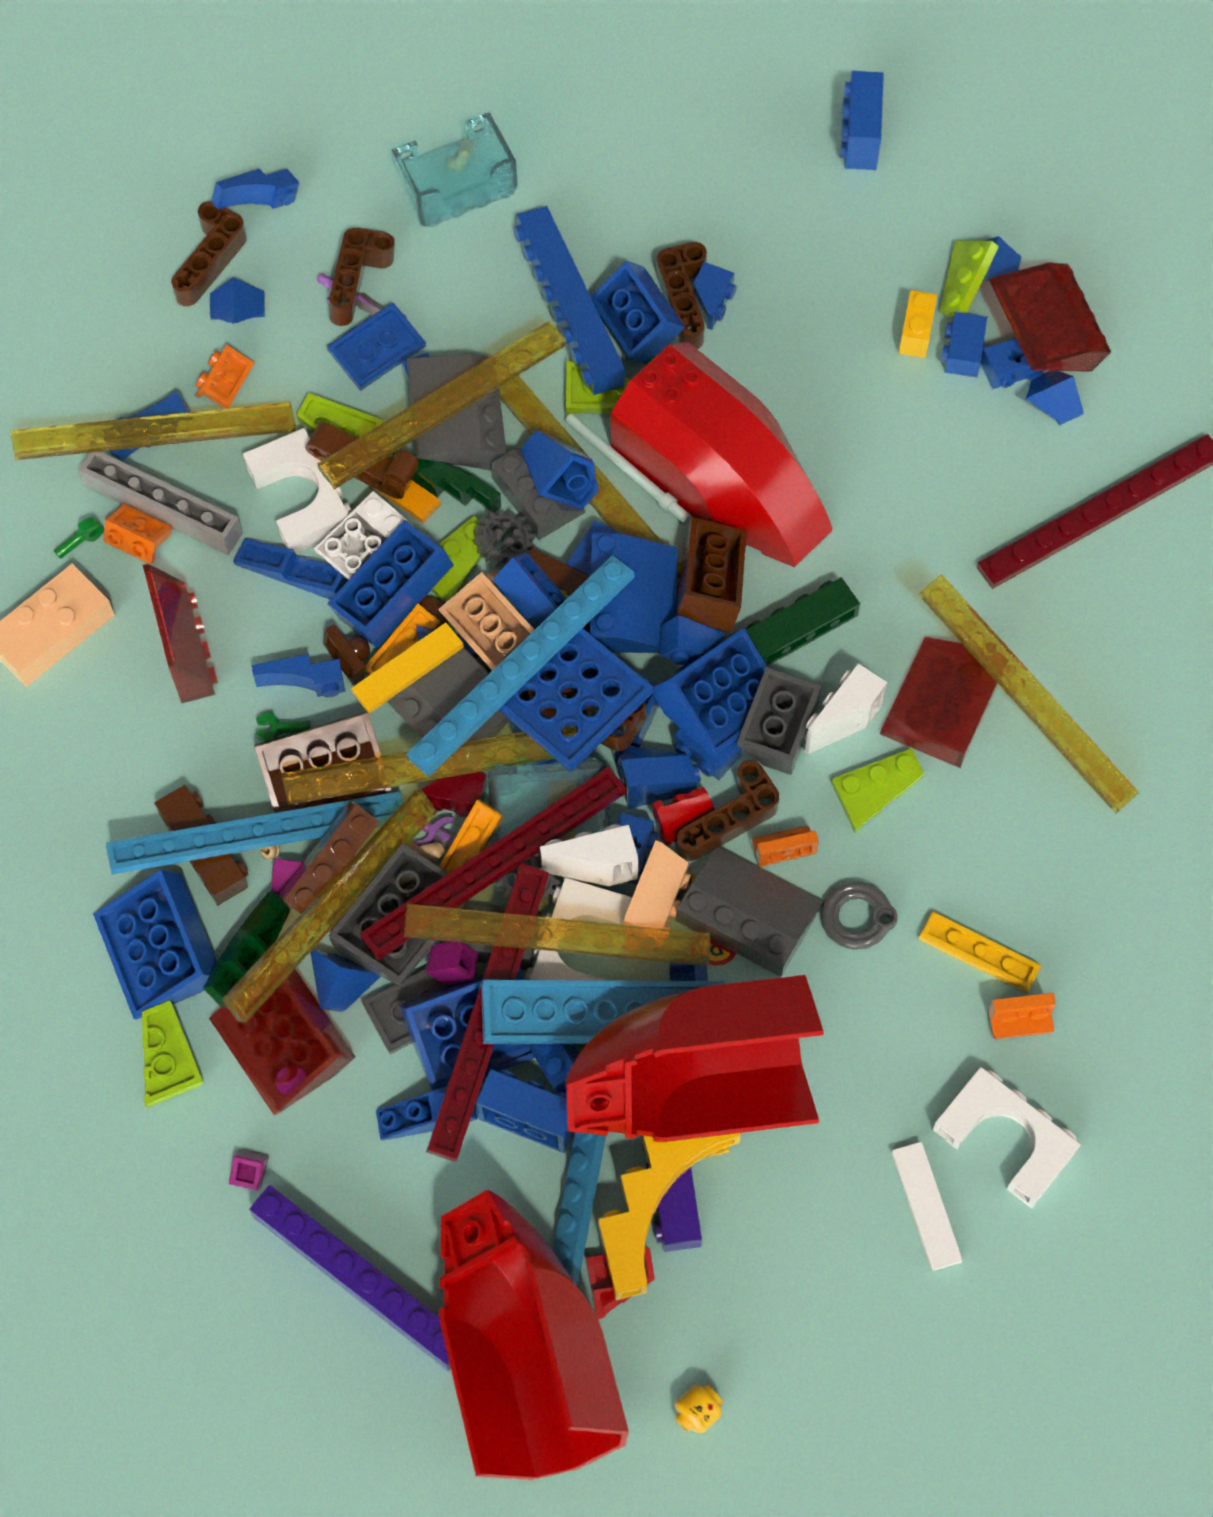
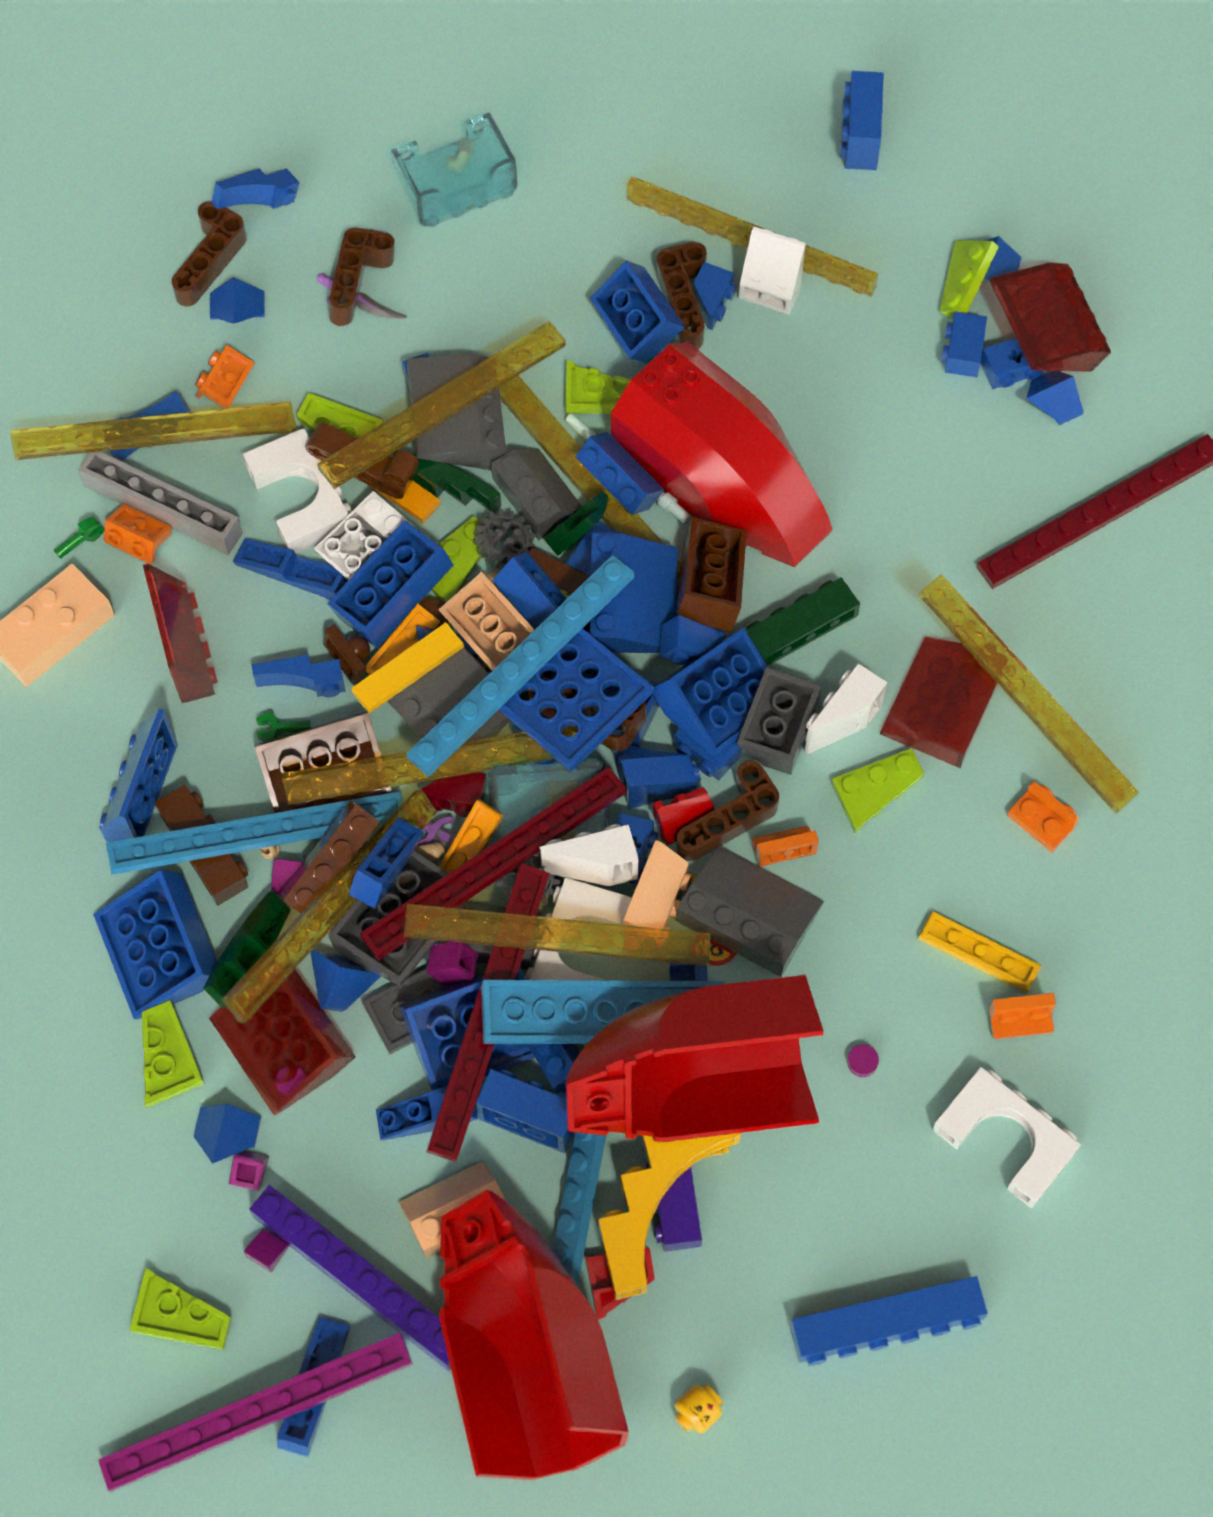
blue tile [327,303,426,391] -> none
blue brick [514,206,625,395] -> none
blue slope [520,430,599,510] -> none
dark grey piece [821,881,897,950] -> none
white tile [891,1142,963,1271] -> none
yellow brick [899,290,937,358] -> none
none -> magenta plate [98,1332,413,1492]
none -> blue slope [99,708,178,842]
none -> lime wing [129,1268,232,1351]
none -> blue slope [193,1104,261,1164]
none -> magenta slope [243,1229,289,1273]
none -> blue slope [277,1317,350,1457]
none -> blue slope [349,818,424,909]
none -> light nougat slope [399,1161,506,1259]
none -> dark green slope [544,491,608,556]
none -> blue brick [576,432,664,515]
none -> clear yellow plate [627,176,878,297]
none -> white slope [739,226,806,315]
none -> blue brick [790,1276,988,1366]
none -> magenta tile [847,1045,879,1077]
none -> orange bracket [1007,781,1079,853]

